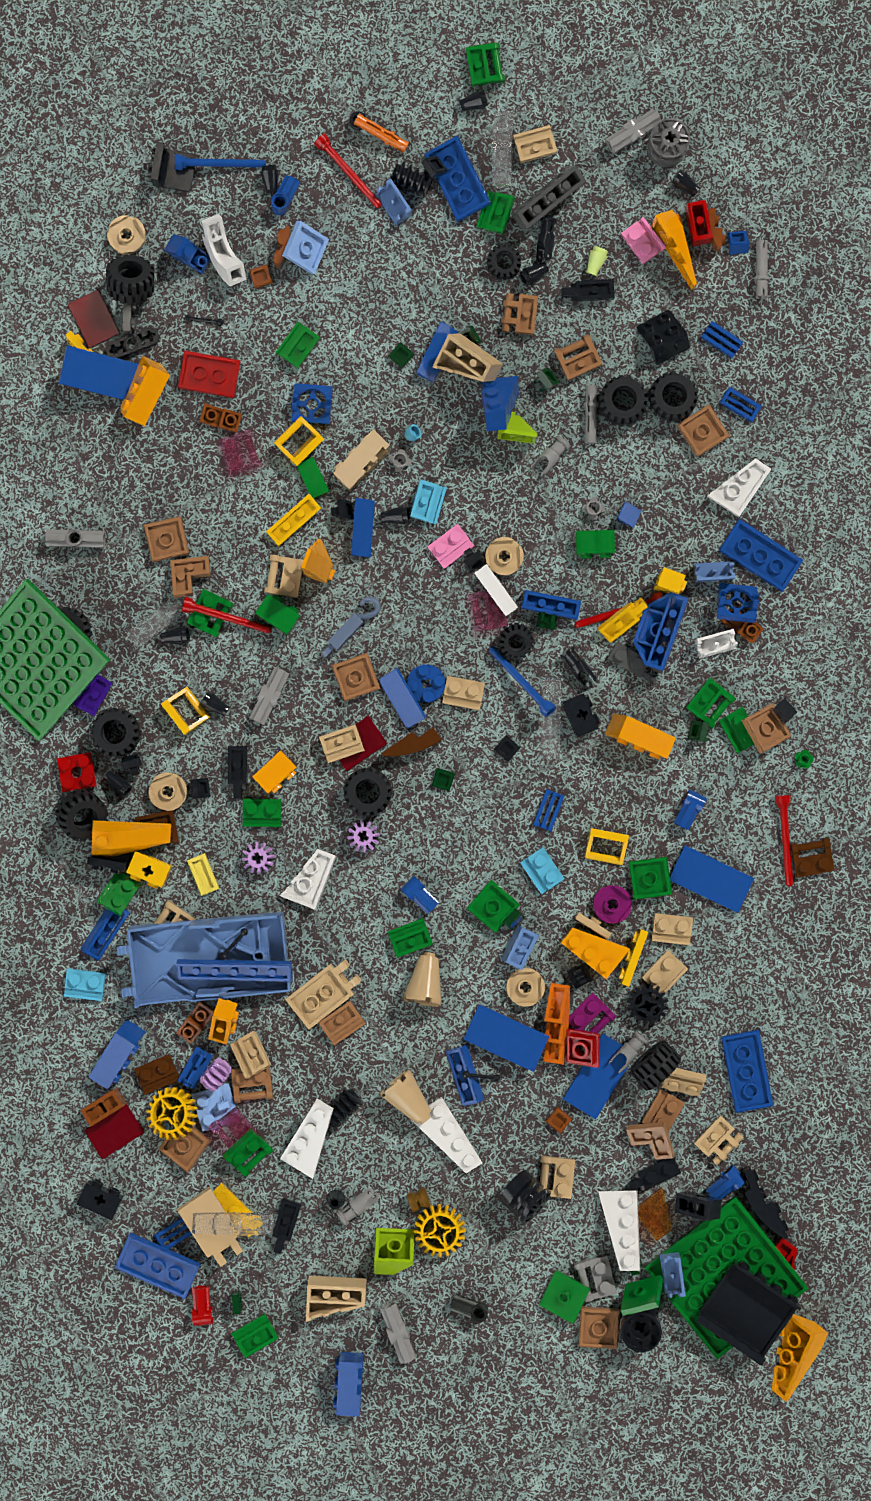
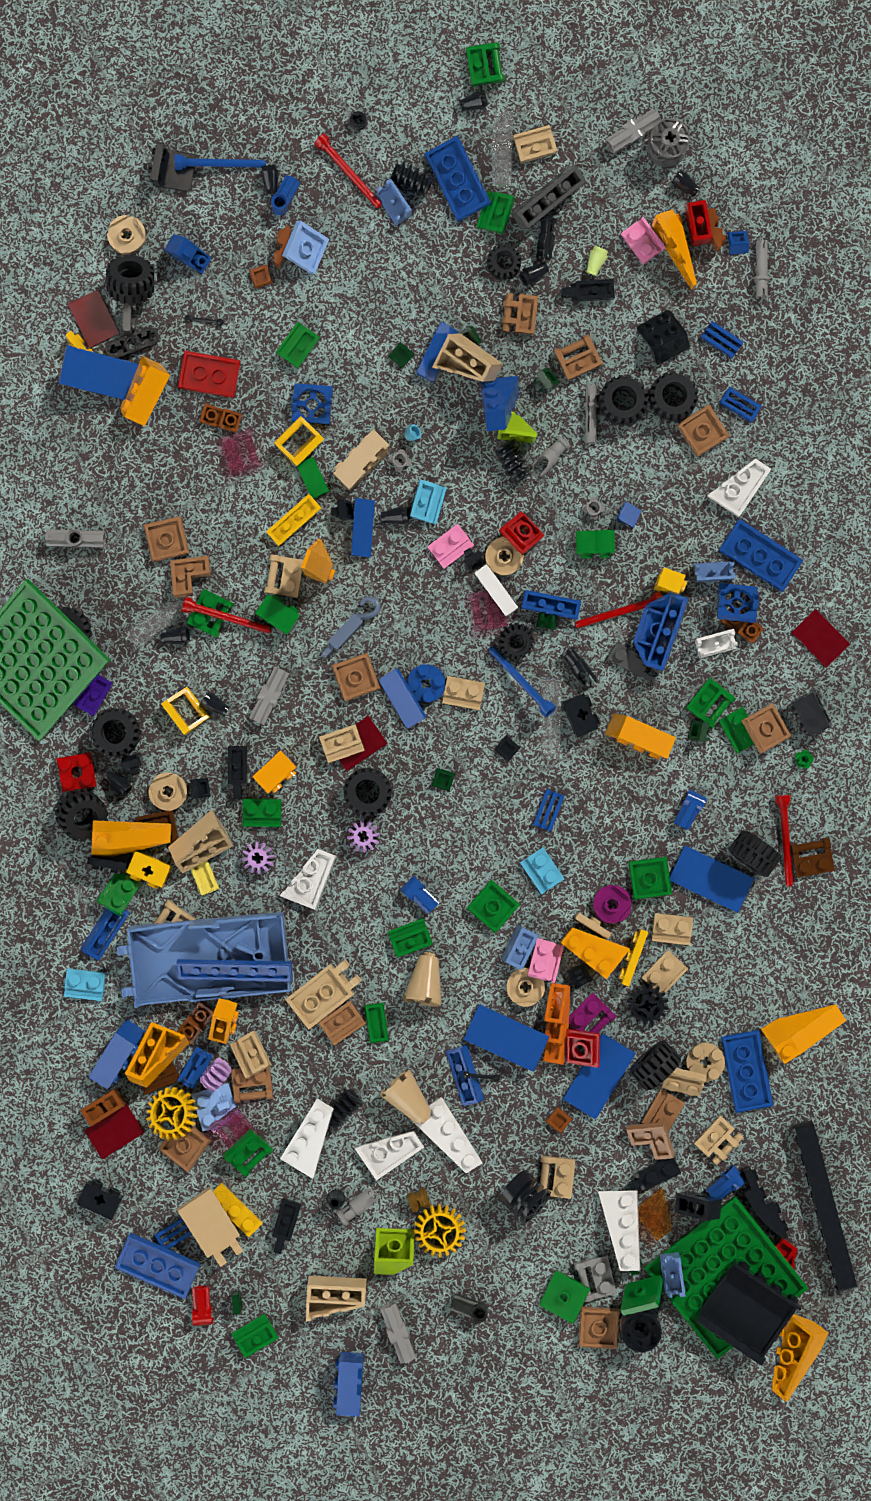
clear slope [192,1212,274,1236] -> none
white arch [202,214,247,286] -> none
black hinge [219,928,248,960] -> none
orange pin [354,113,409,153] -> none
reddish brown slope [381,728,442,757] -> none
black tile [421,156,447,178] -> none
dark green tile [503,909,525,931] -> none
yellow tile [585,828,629,865] -> none
yellow hinge [597,597,648,643] -> none
light grey piece [609,1030,649,1073] -> none
black tile [772,698,797,724] -> none
none -> light orange wedge [125,1022,189,1088]
none -> tan wedge [168,810,233,874]
none -> white wing [355,1131,424,1181]
none -> green tile [364,1002,389,1044]
none -> black piece [495,439,532,483]
none -> red piece [498,511,545,555]
none -> bright pink plate [527,938,564,983]
none -> tan plate [686,1042,725,1082]
none -> black tyre [728,830,782,877]
none -> light orange wedge [761,1004,846,1064]
none -> dark red piece [791,609,850,668]
none -> black brick [791,690,832,737]
none -> black beam [792,1120,857,1292]

